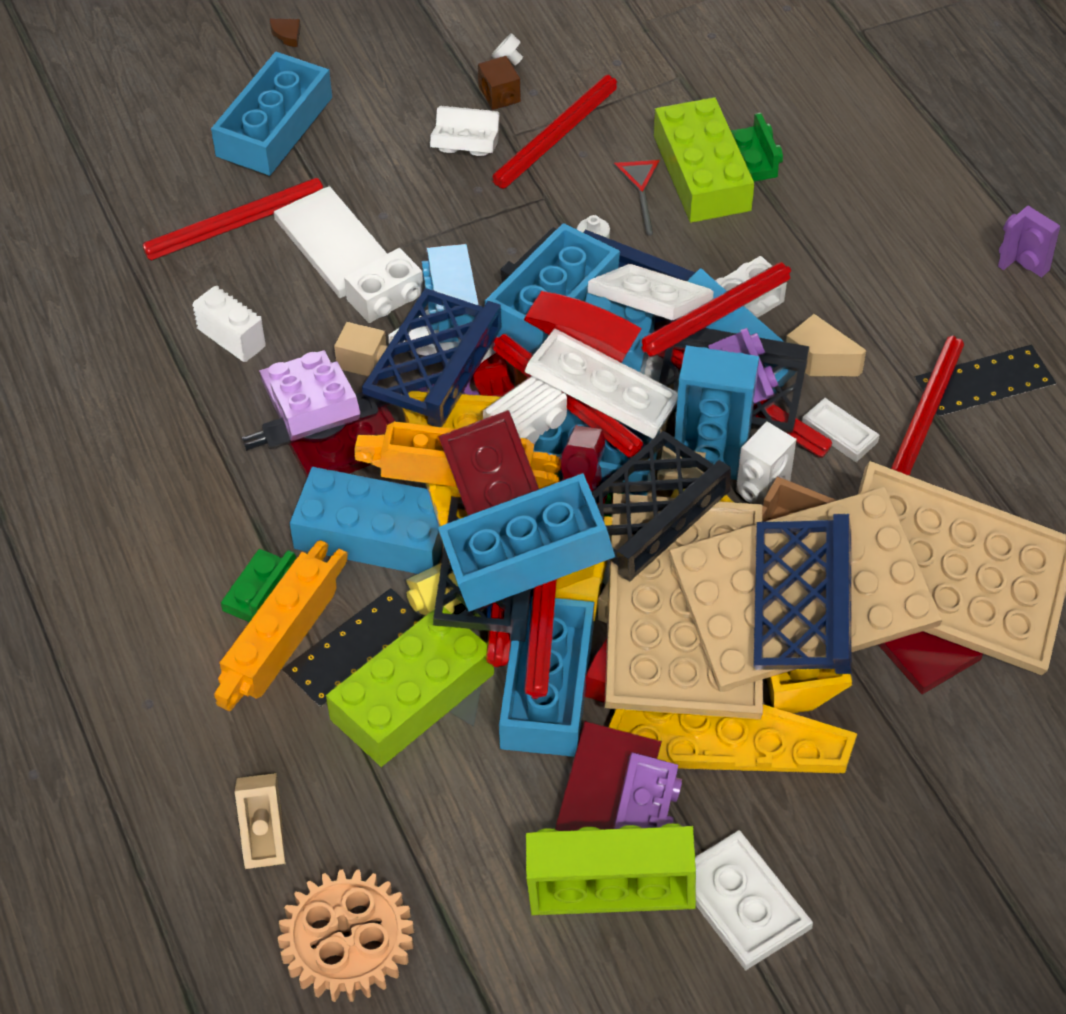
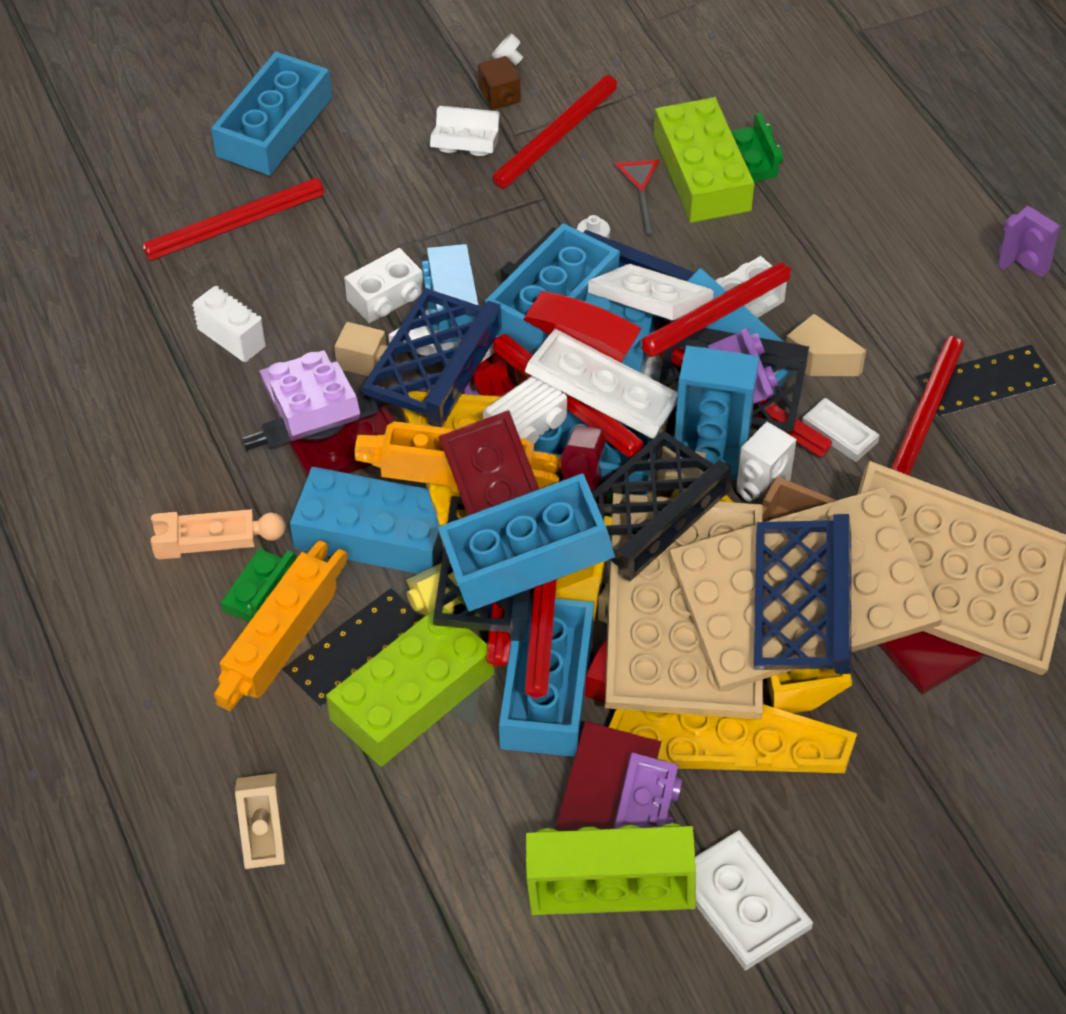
reddish brown tile [270,18,301,47] -> none
white tile [274,186,387,298] -> none
light nougat gear [278,869,414,1002] -> none
none -> light nougat plate [151,509,286,560]

